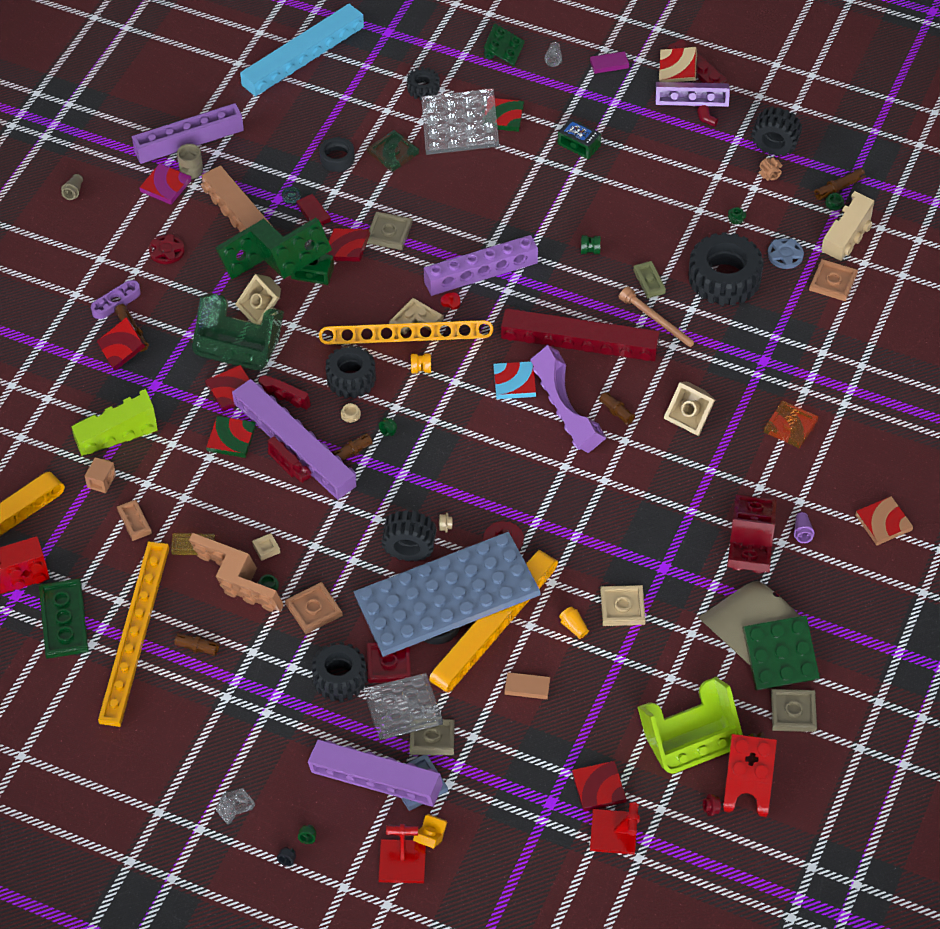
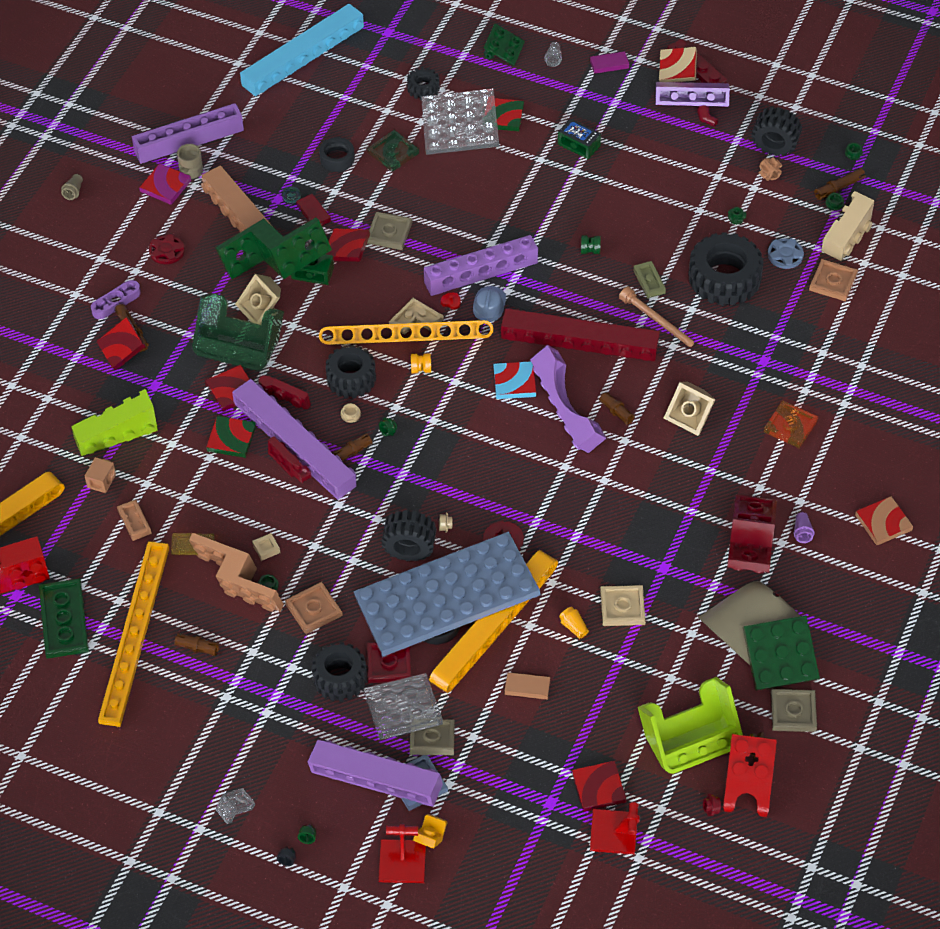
none -> sand blue piece [473,286,506,322]
none -> dark green plate [845,143,863,160]

